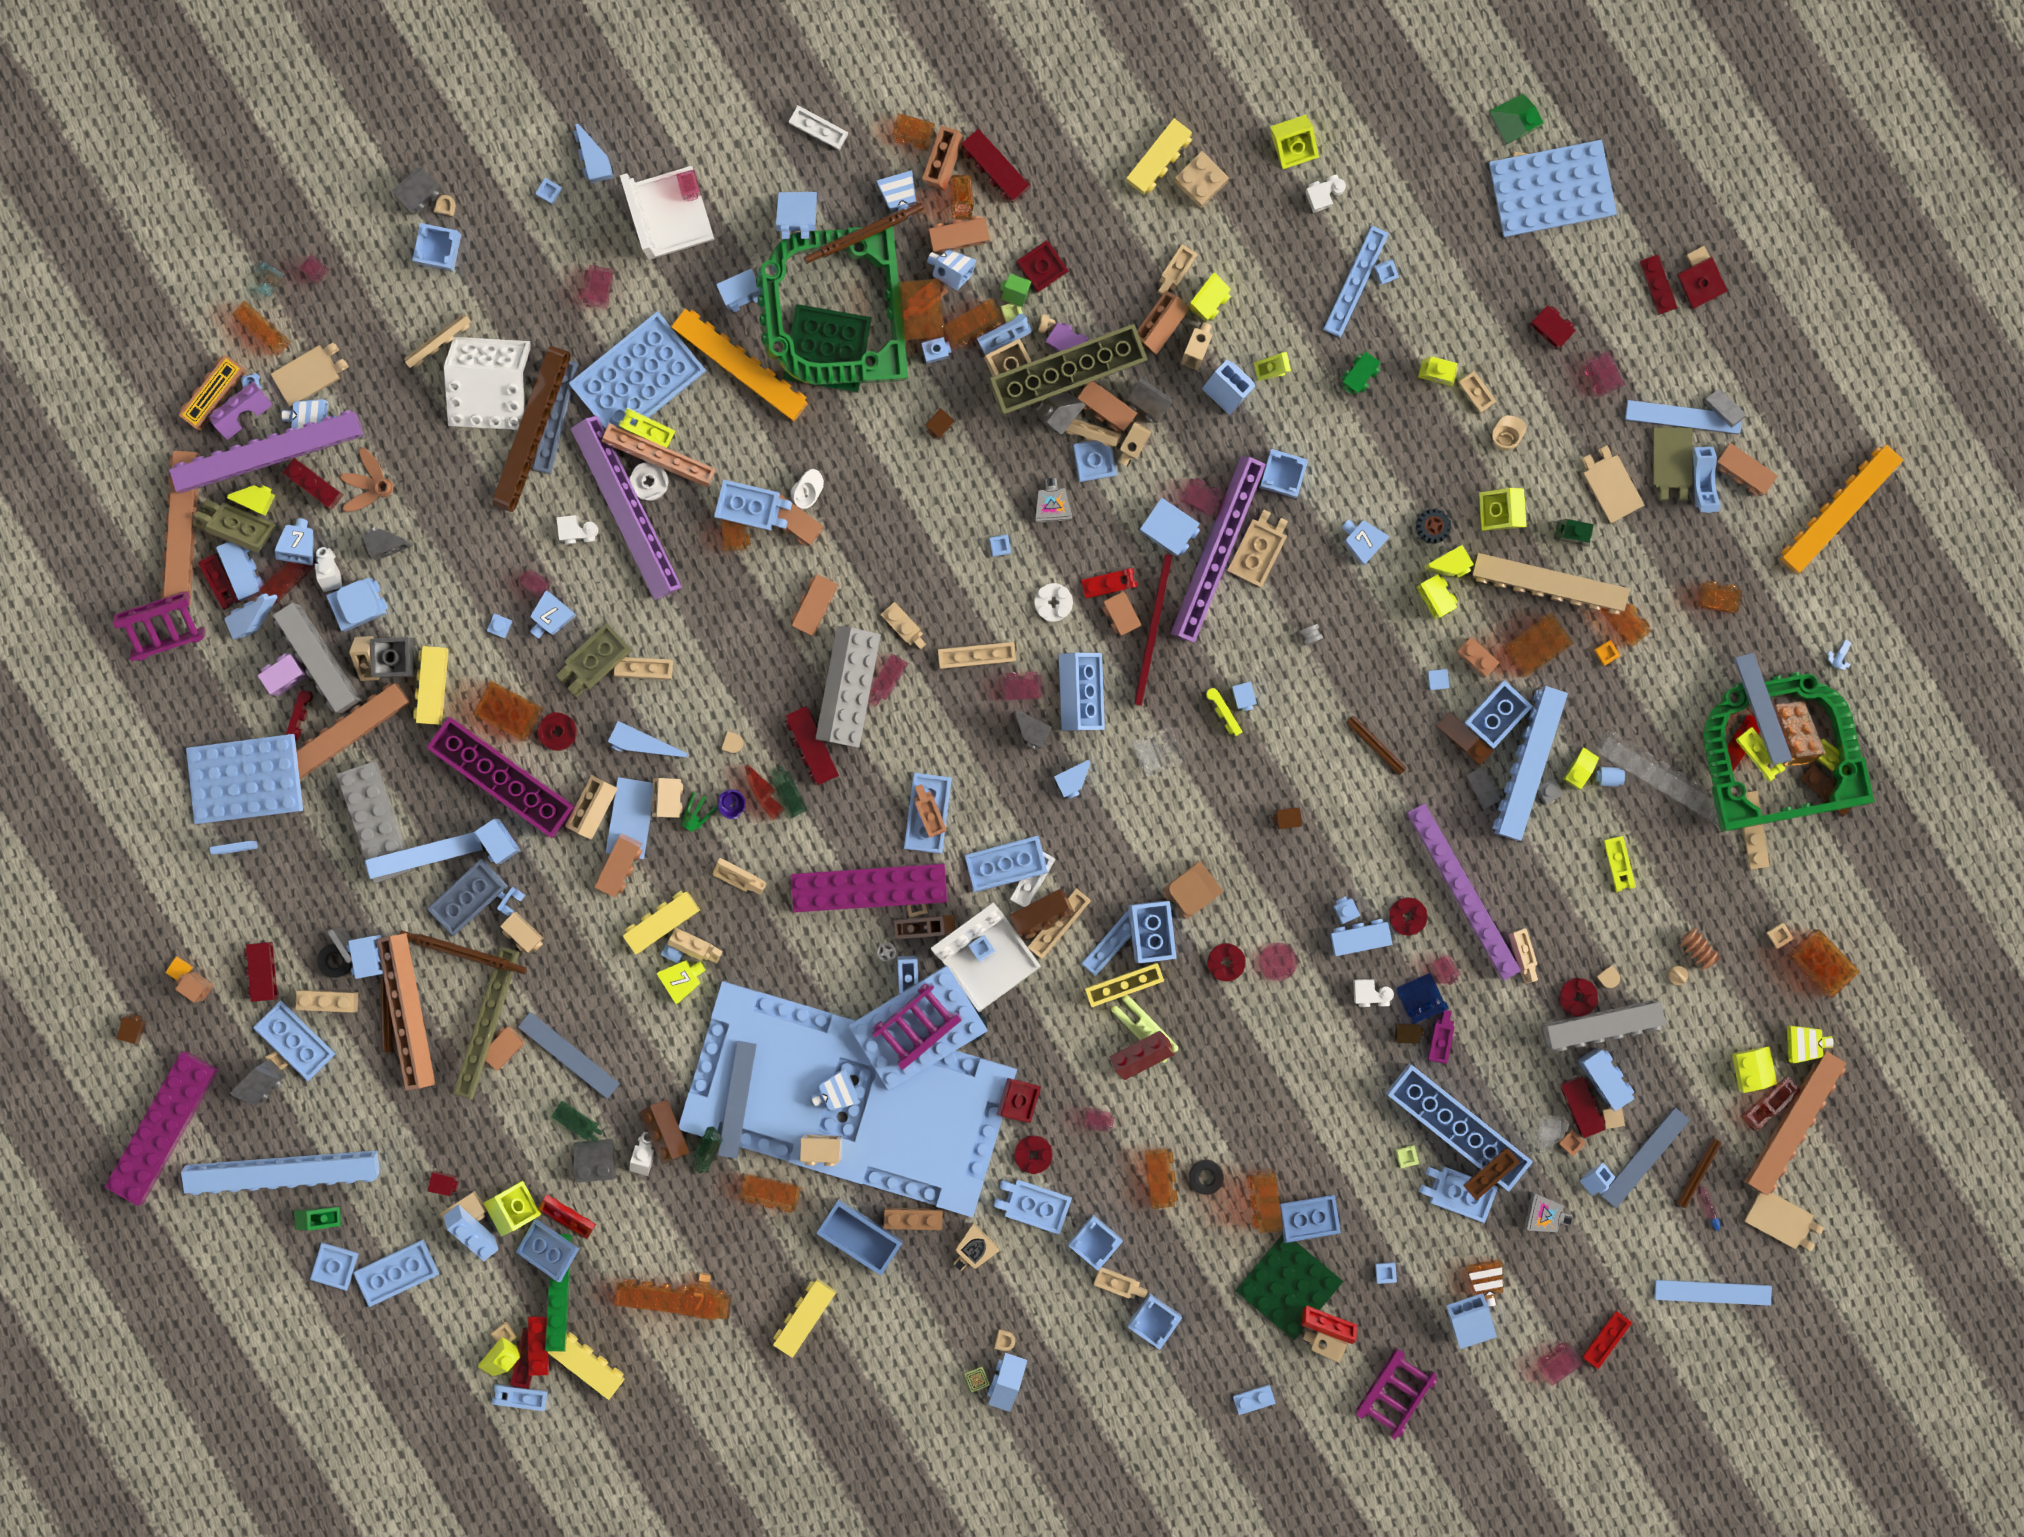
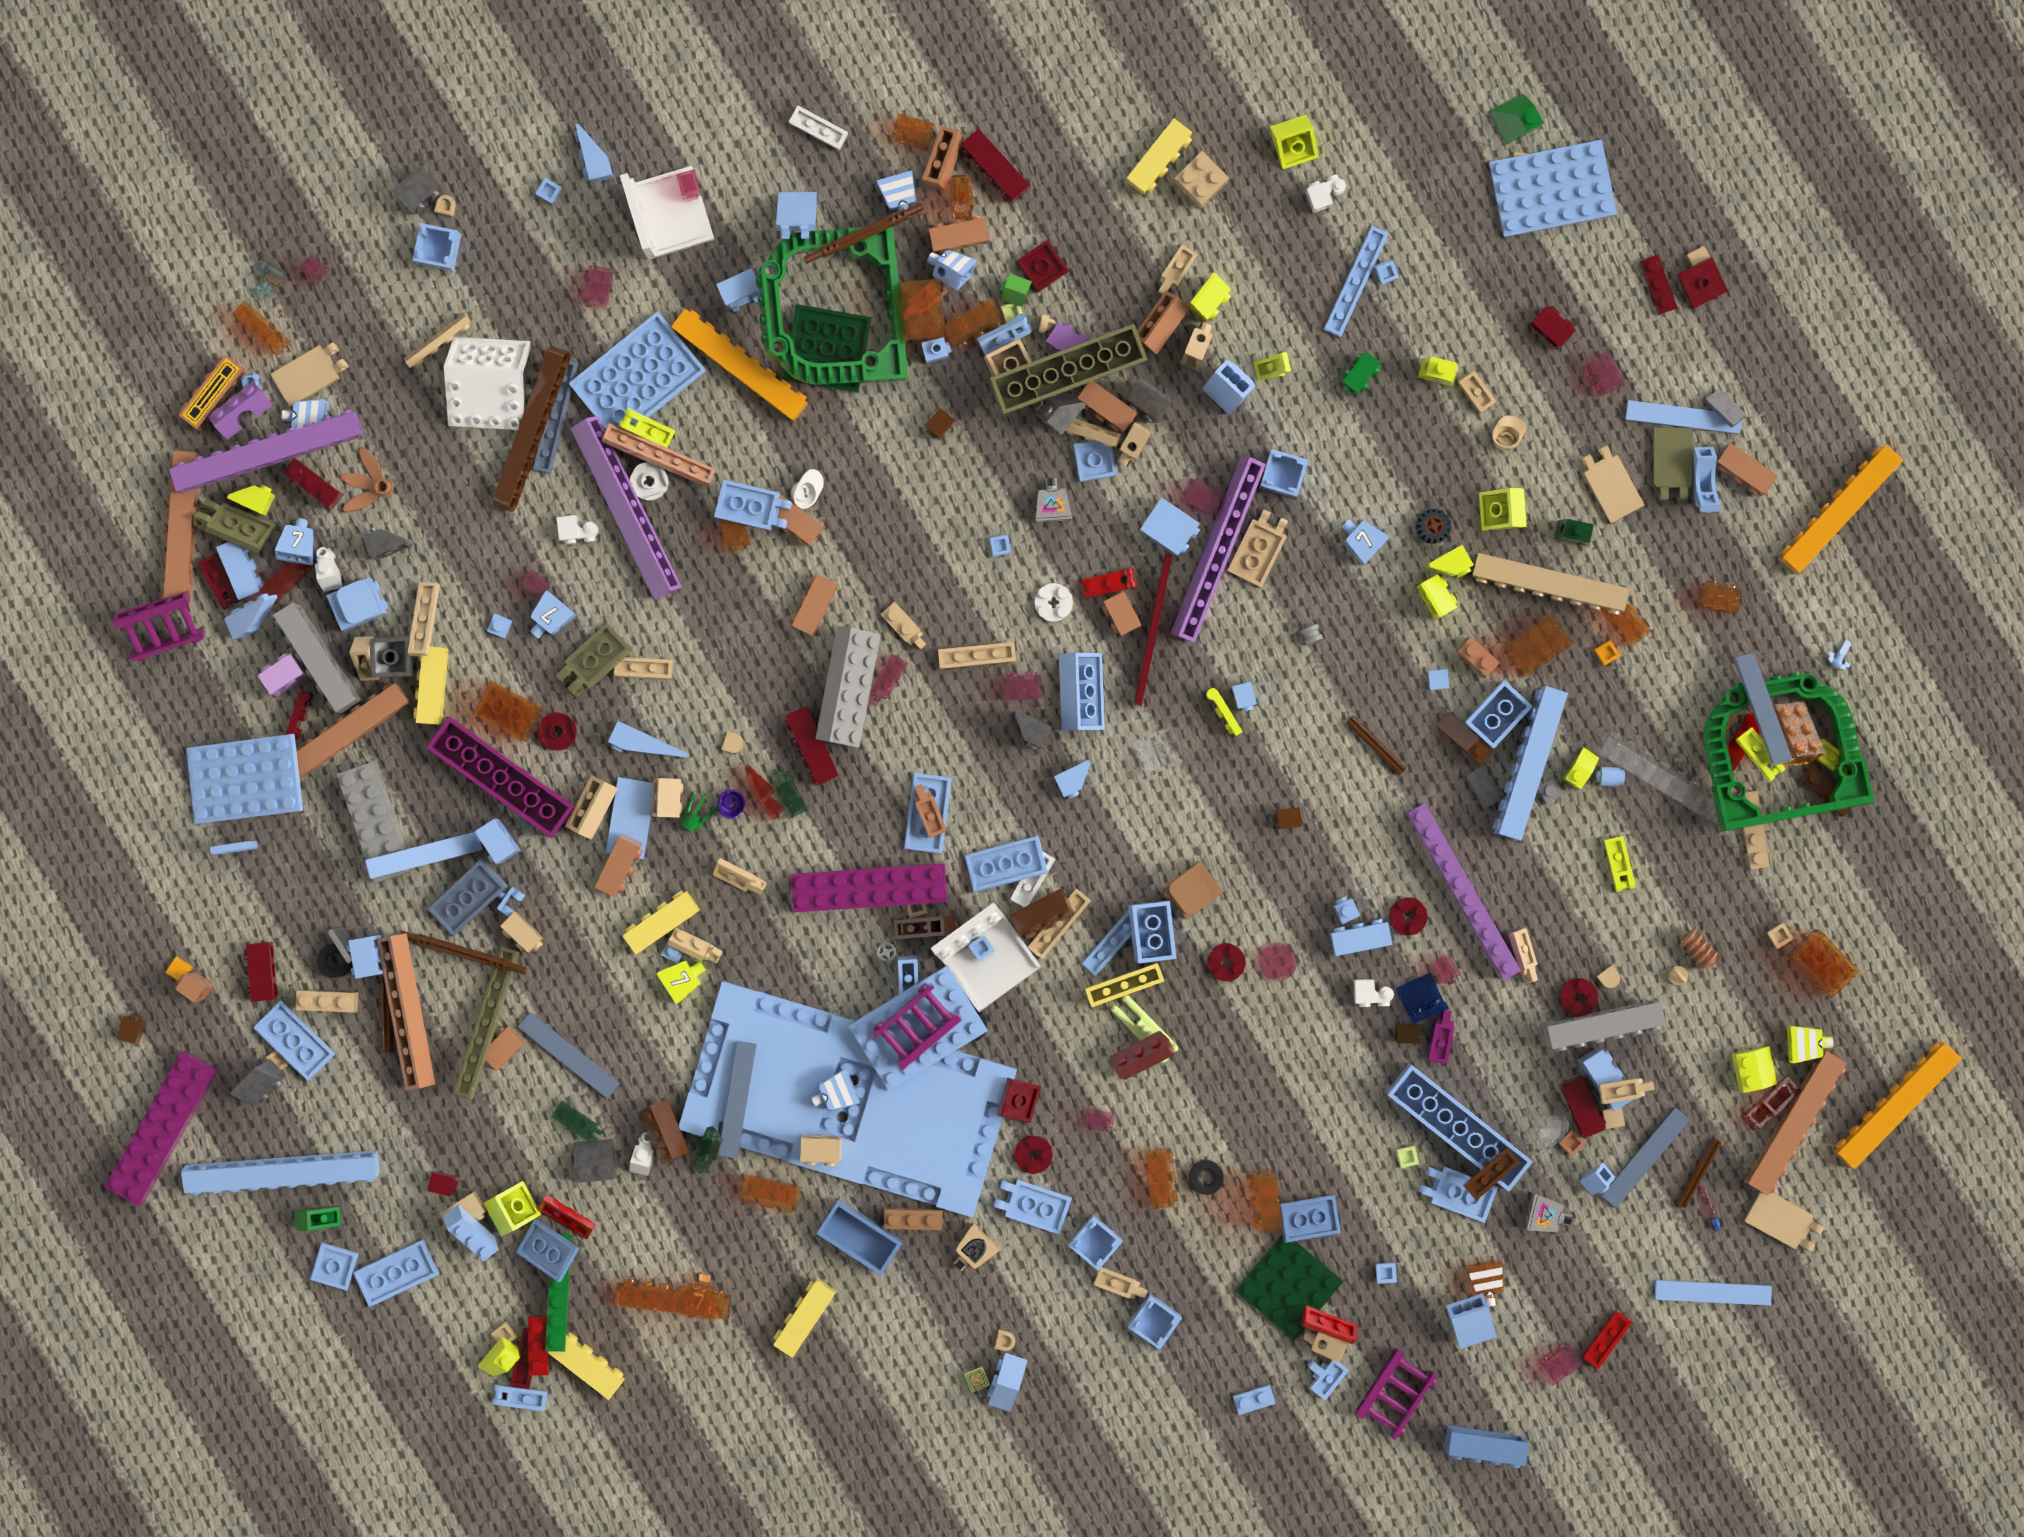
none -> tan plate [408,582,440,656]
none -> light blue hinge [1307,1359,1349,1400]
none -> medium blue piece [1444,1425,1529,1468]
none -> tan hinge [1598,1078,1655,1104]
none -> light orange brick [1834,1042,1962,1169]

